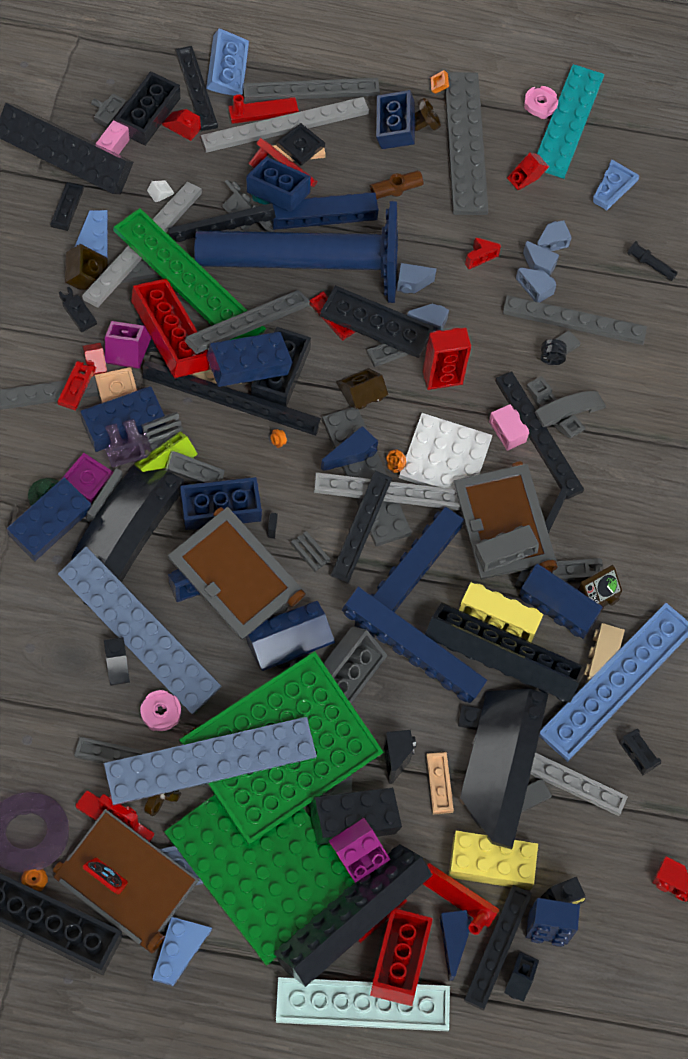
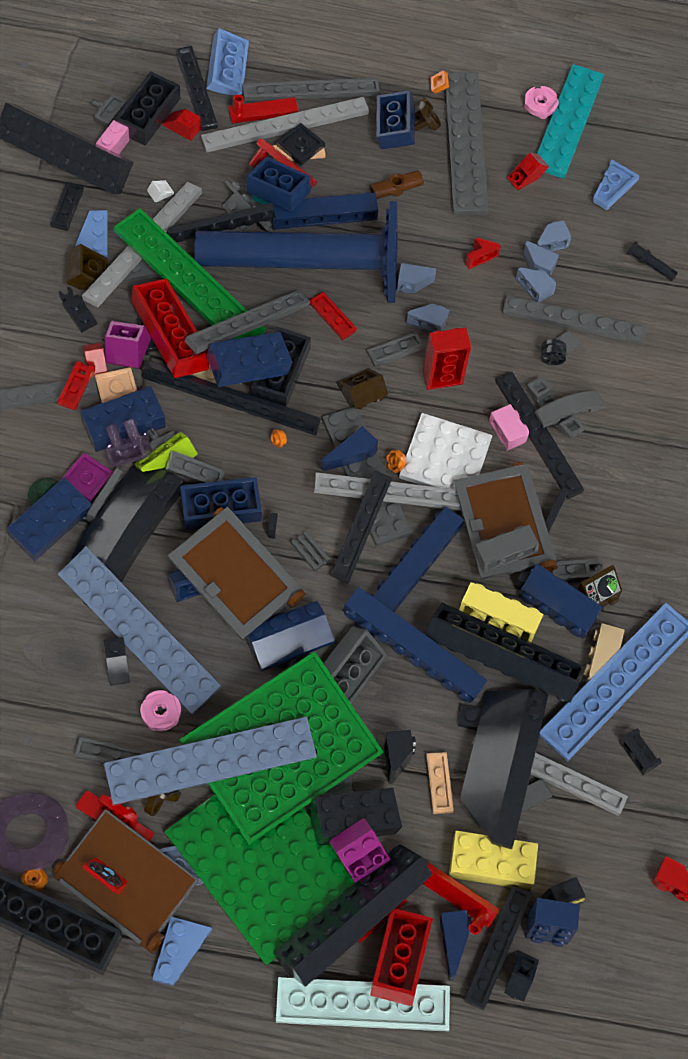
dark grey tile [142,412,183,444] -> none
black plate [320,285,434,358] -> none

